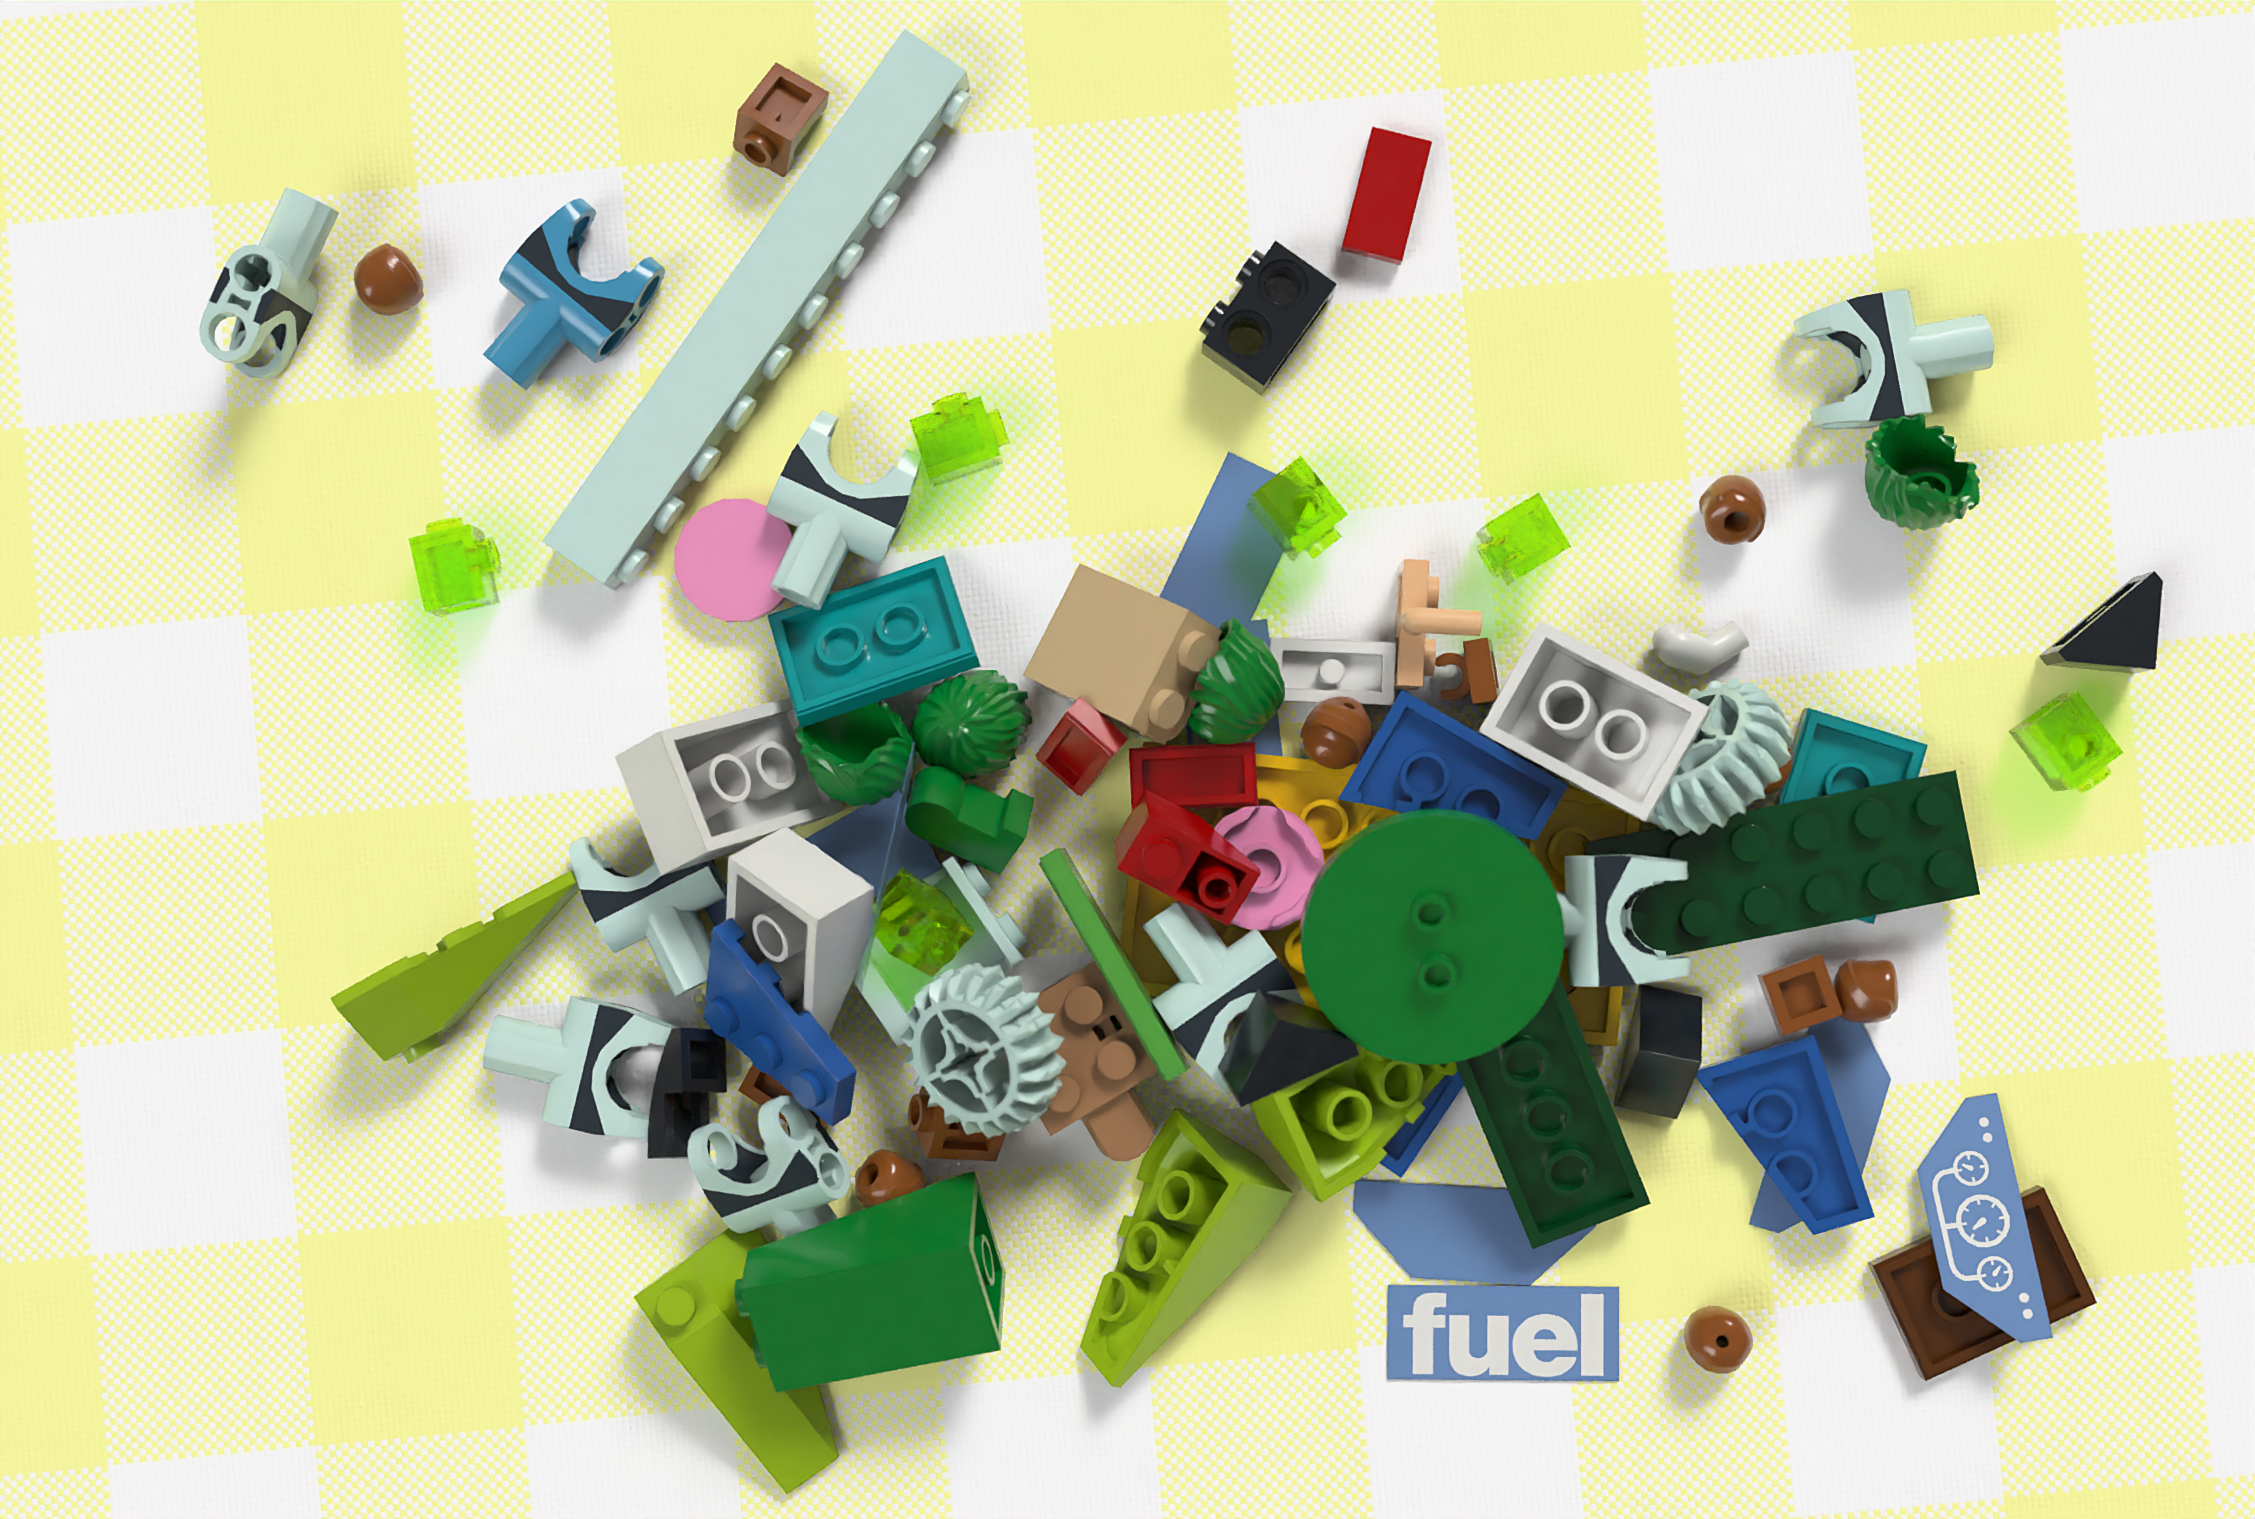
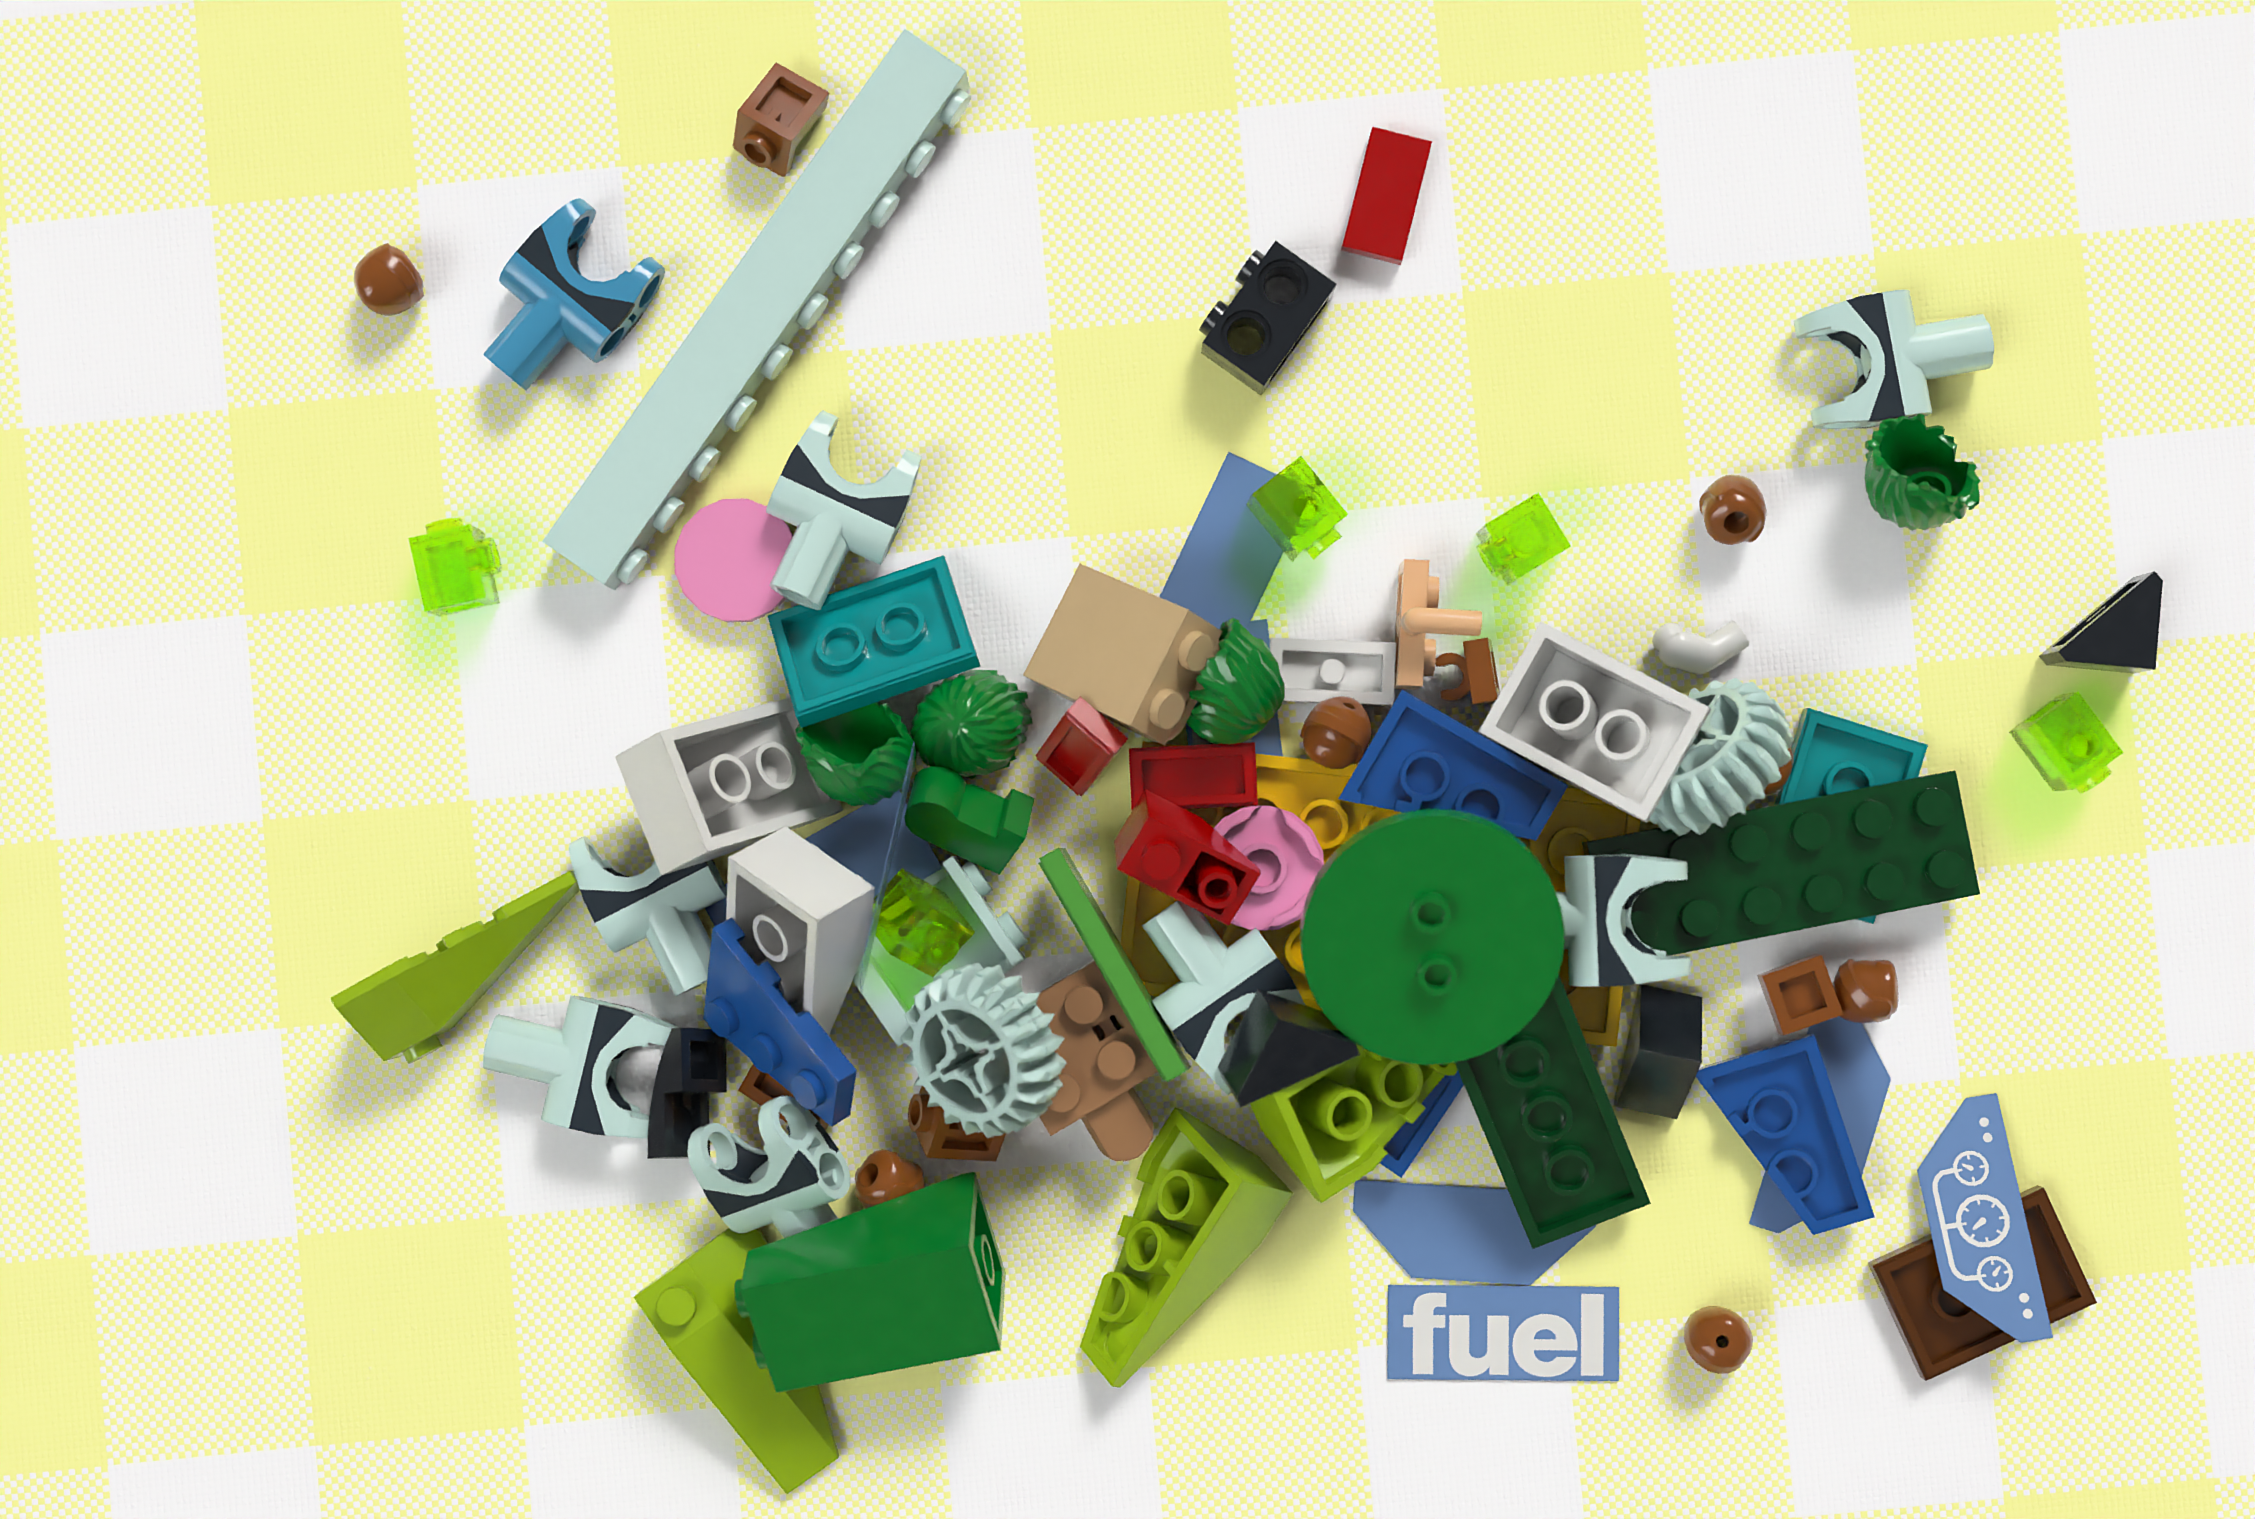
light aqua connector [199,187,339,380] -> none
clear neon green brick [909,392,1010,487] -> none

